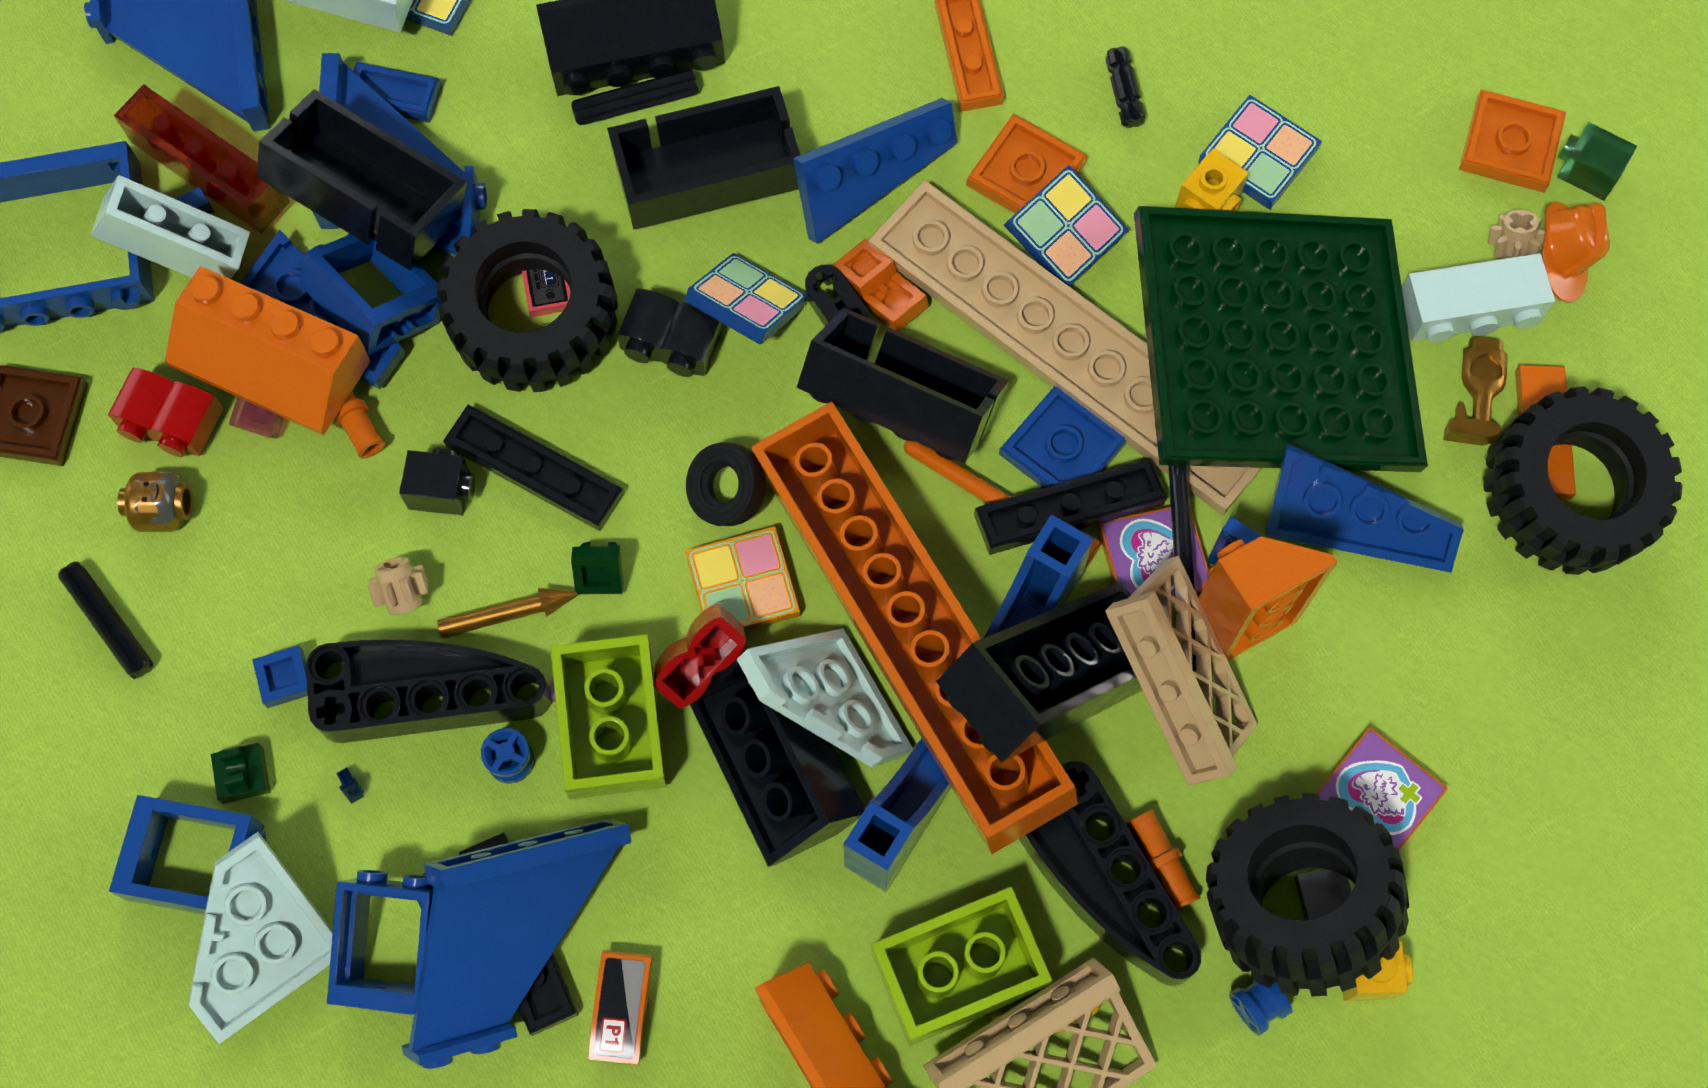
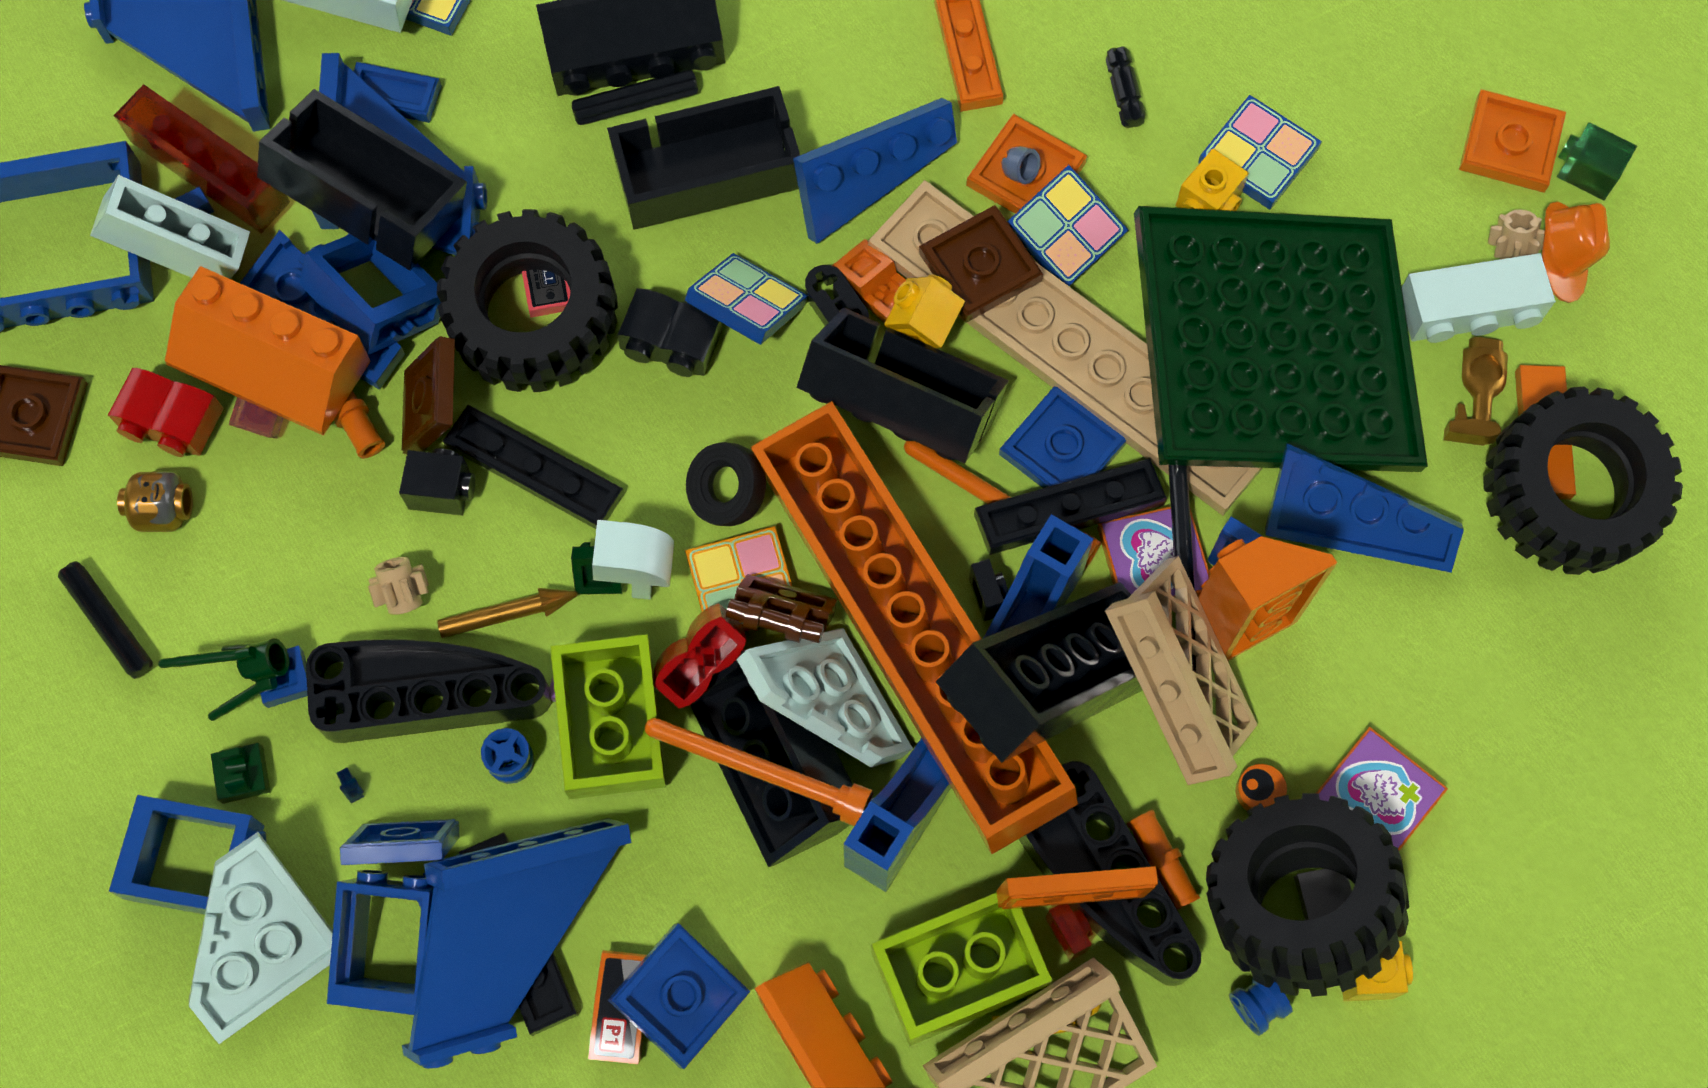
none -> dark green plant [158,638,290,721]
none -> tile [340,819,460,865]
none -> reddish brown tile [401,336,455,454]
none -> light aqua brick [592,520,674,600]
none -> blue tile [608,923,750,1069]
none -> orange piece [645,718,874,826]
none -> reddish brown plate [726,574,838,643]
none -> yellow brick [884,275,965,348]
none -> reddish brown tile [919,205,1043,323]
none -> black plate [969,559,1008,621]
none -> orange tile [996,866,1158,909]
none -> sand blue hinge [1001,146,1040,184]
none -> clear red plate [1045,904,1093,961]
none -> tile [1235,764,1287,811]

